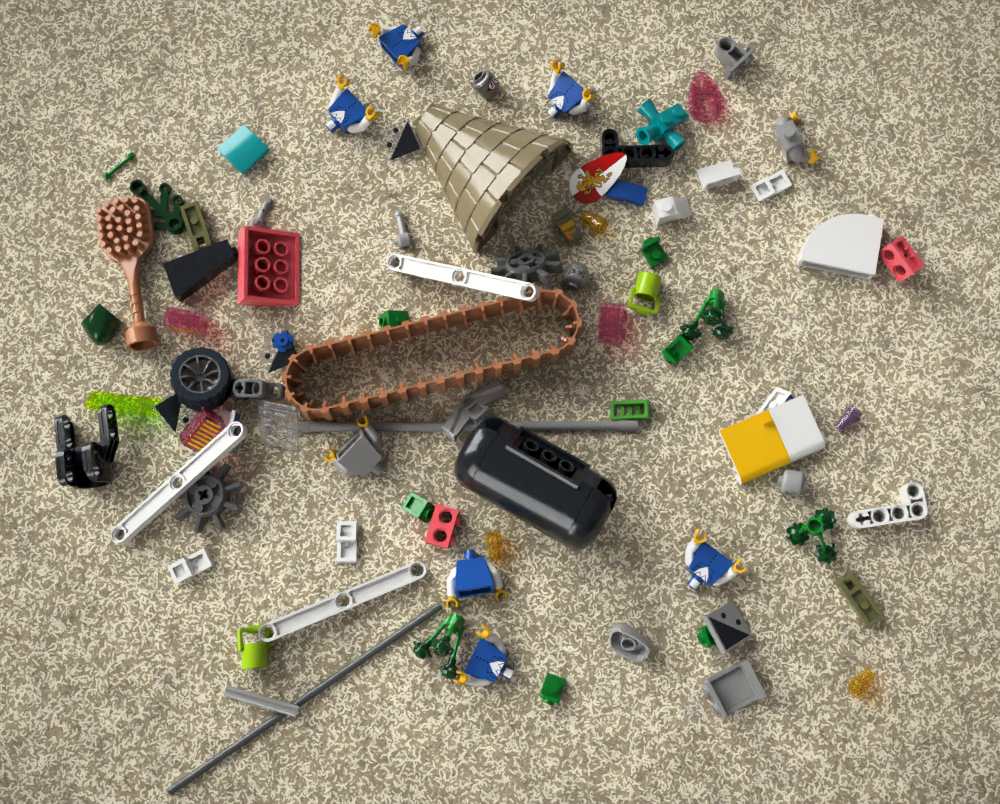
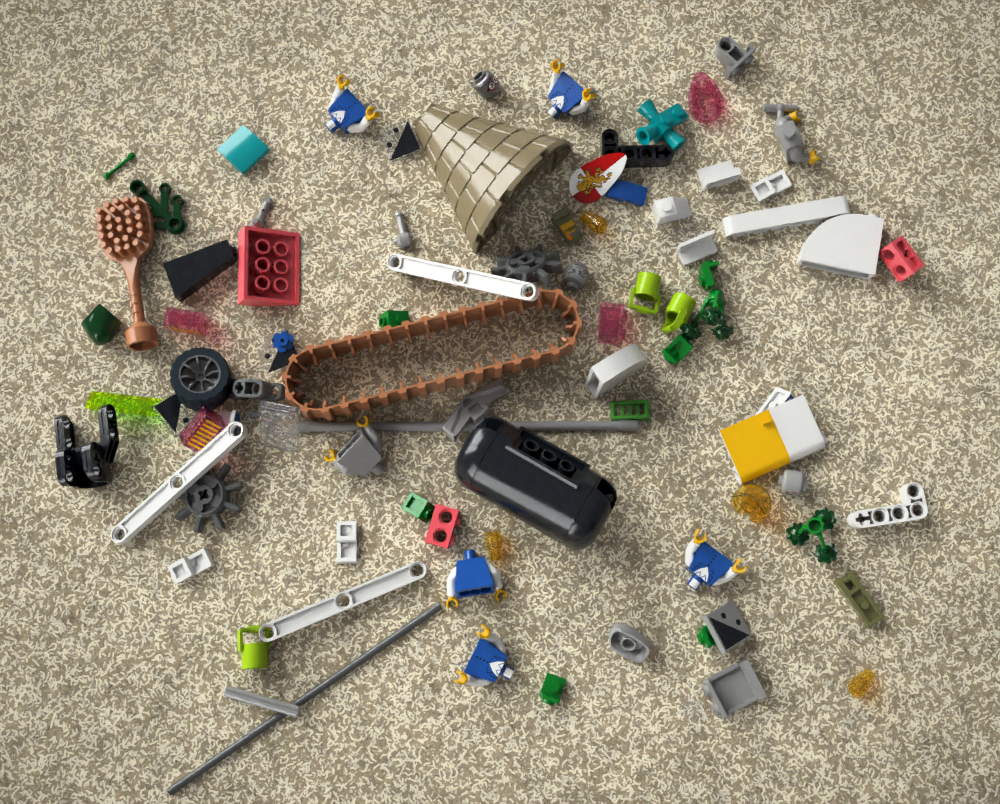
olive plate [180,201,213,251] -> none
torso [368,23,424,70] -> none
dark green plant [413,613,465,679] -> none
green bracket [640,236,668,269] -> none
clear purple cone [834,405,863,433] -> none
none -> white brick [585,344,648,399]
none -> lime piece [661,292,696,335]
none -> white panel [676,230,718,267]
none -> green bracket [698,260,720,291]
none -> white beam [722,196,851,239]
none -> clear yellow cylinder [731,484,772,523]
none -> light grey piece [762,103,799,119]

